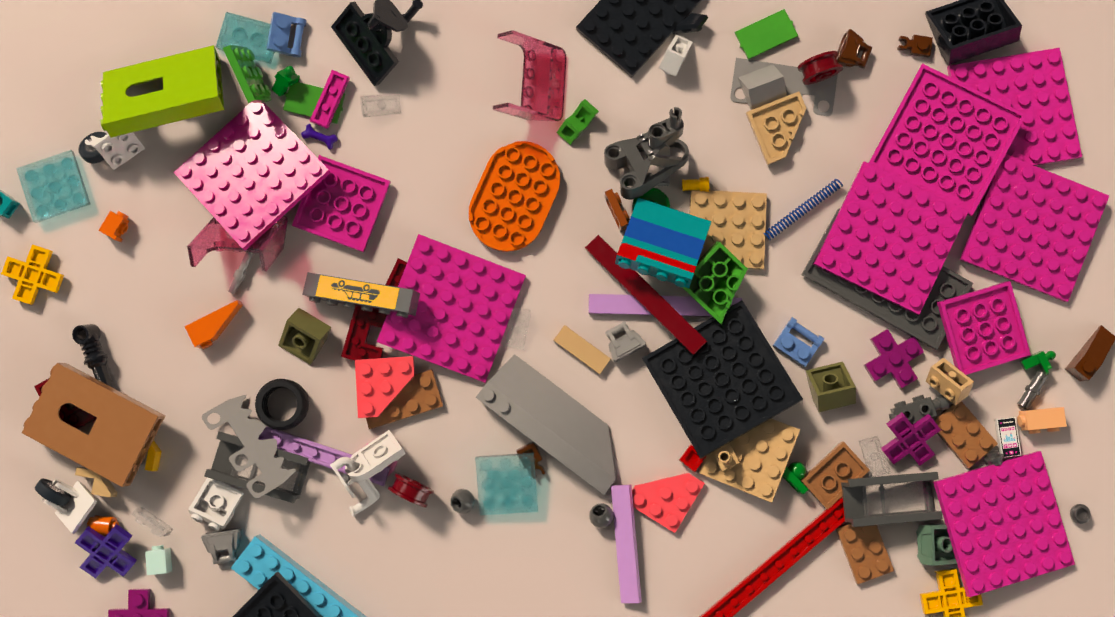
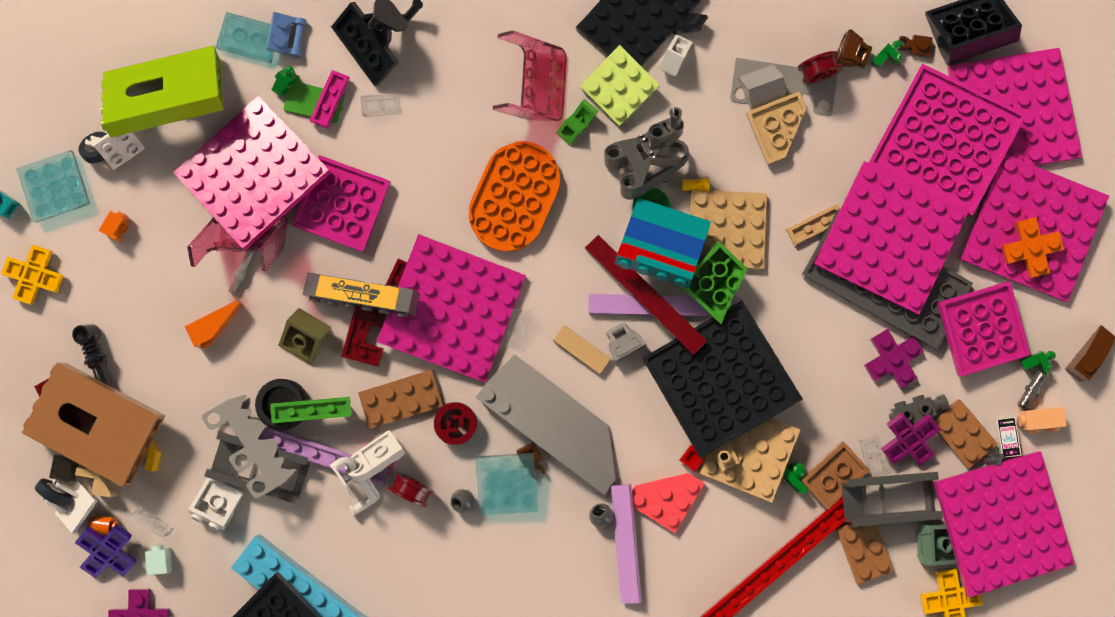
light grey piece [201,528,242,564] -> none
bright green plate [223,45,272,103] -> none
dark purple piece [301,124,338,150] -> none
coral plate [355,356,415,418] -> none
dark orange plate [605,189,630,232] -> none
bright green piece [735,9,798,60] -> none
blue piece [764,179,843,241] -> none
medium blue plate [773,317,824,367] -> none
olive slope [806,362,856,412] -> none
tan brick [925,358,974,406] -> none
flat silver plate [1070,504,1091,524] -> none
none -> clear smoke brick [49,454,79,482]
none -> bright green piece [270,397,352,423]
none -> dark red wheel [434,402,477,445]
none -> yellowish green plate [580,45,660,126]
none -> tan tile [786,204,839,247]
none -> green piece [871,40,902,68]
none -> orange plate [1001,217,1064,278]

